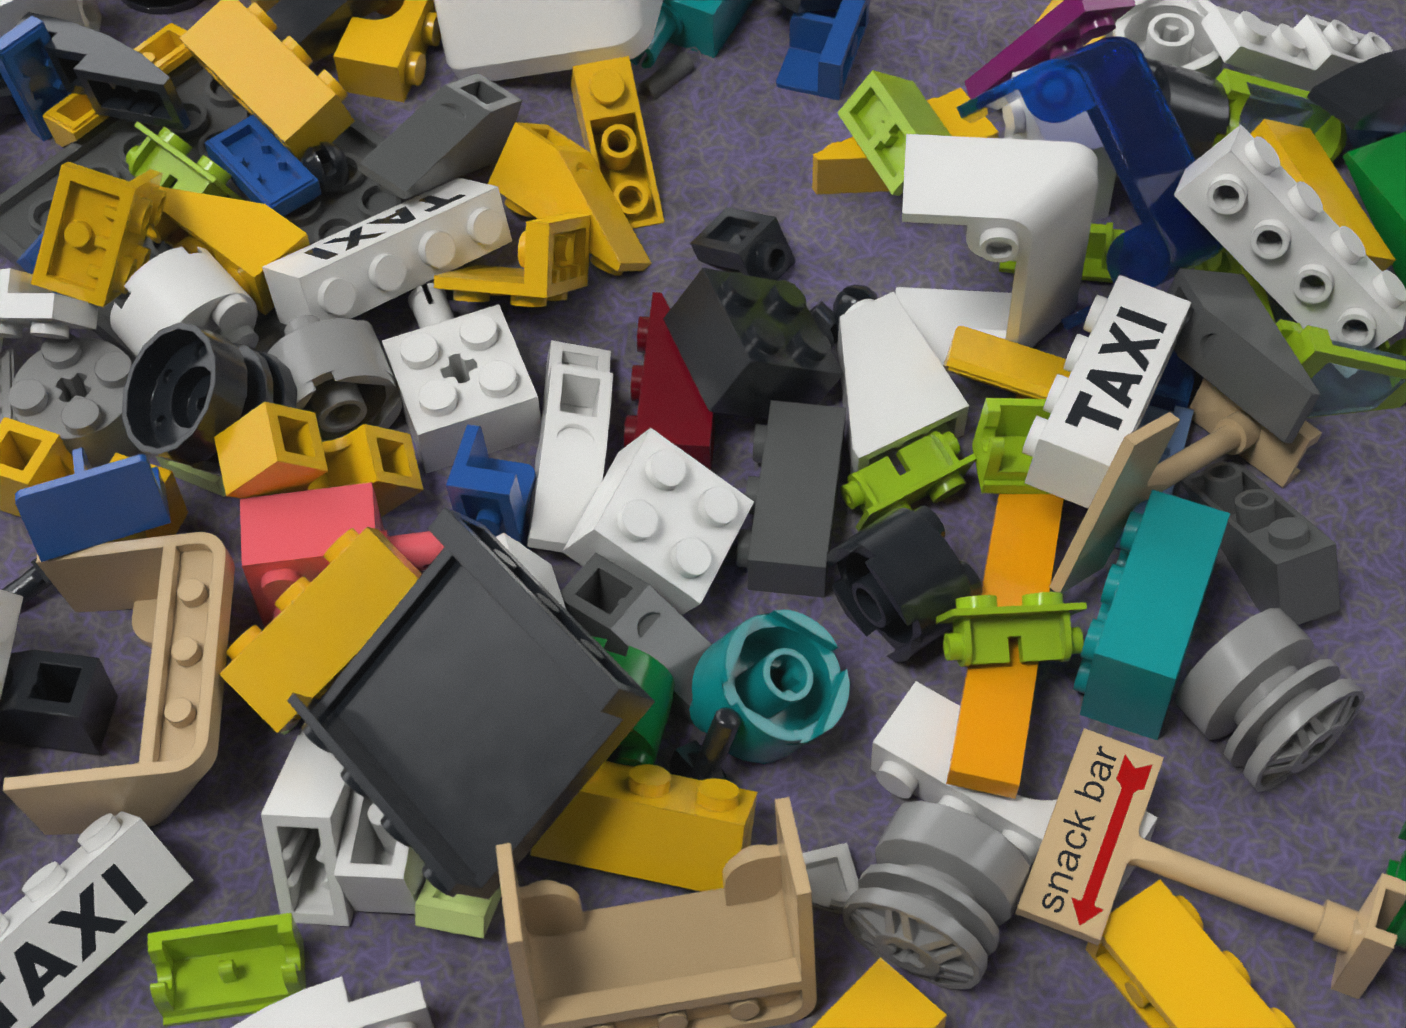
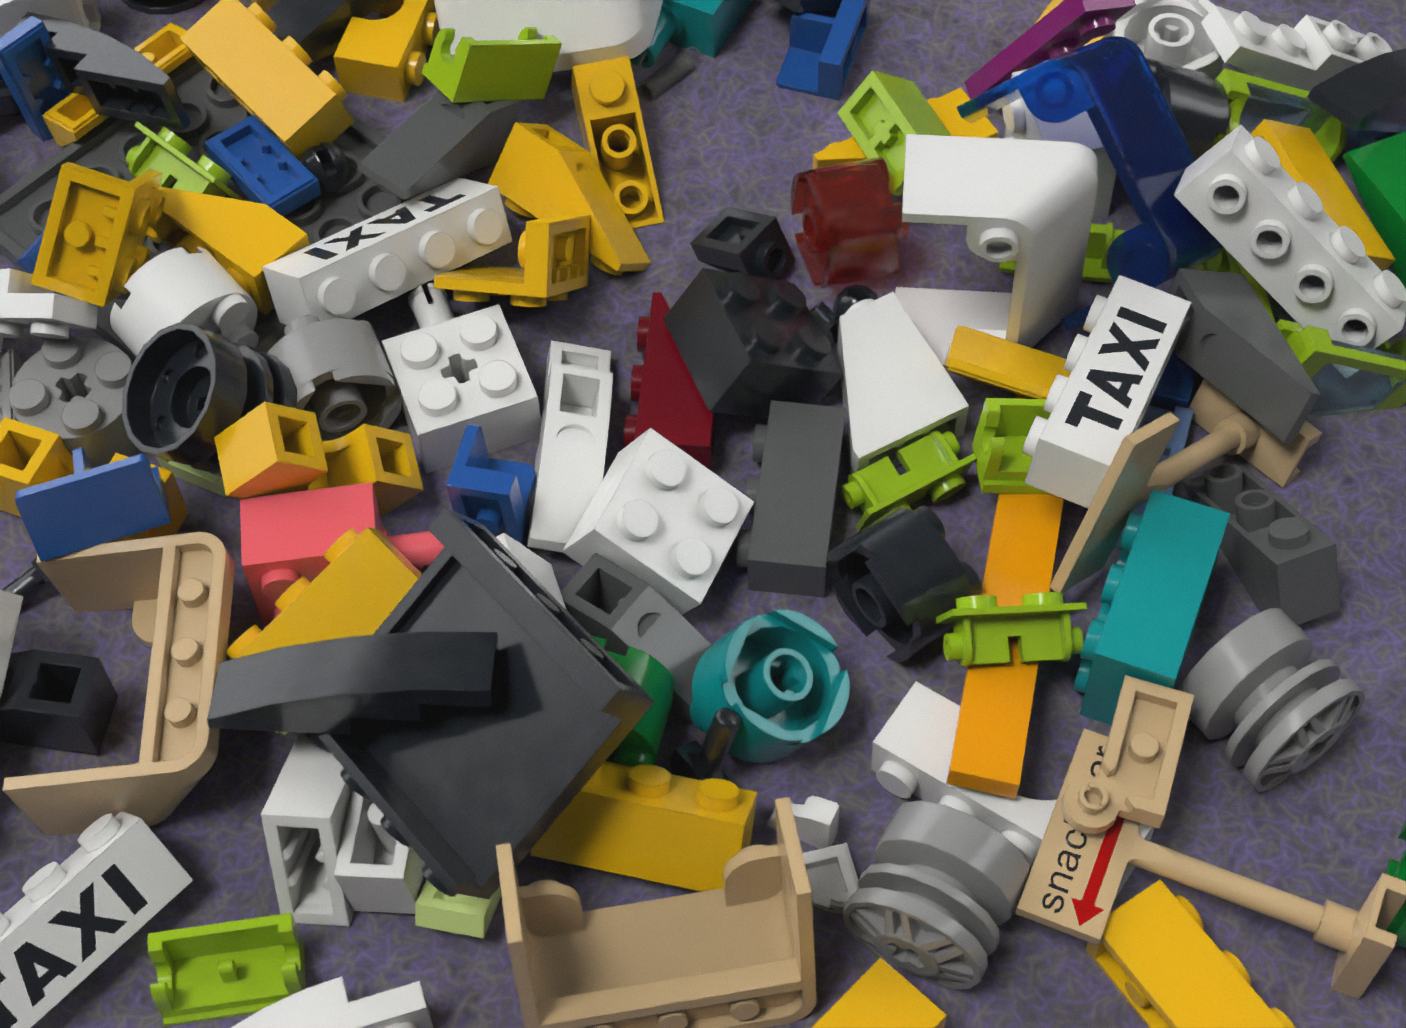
none -> black slope [207,632,499,735]
none -> lime hinge [421,27,562,103]
none -> white tile [766,796,839,849]
none -> clear red brick [791,157,909,289]
none -> tan hinge [1061,675,1194,834]

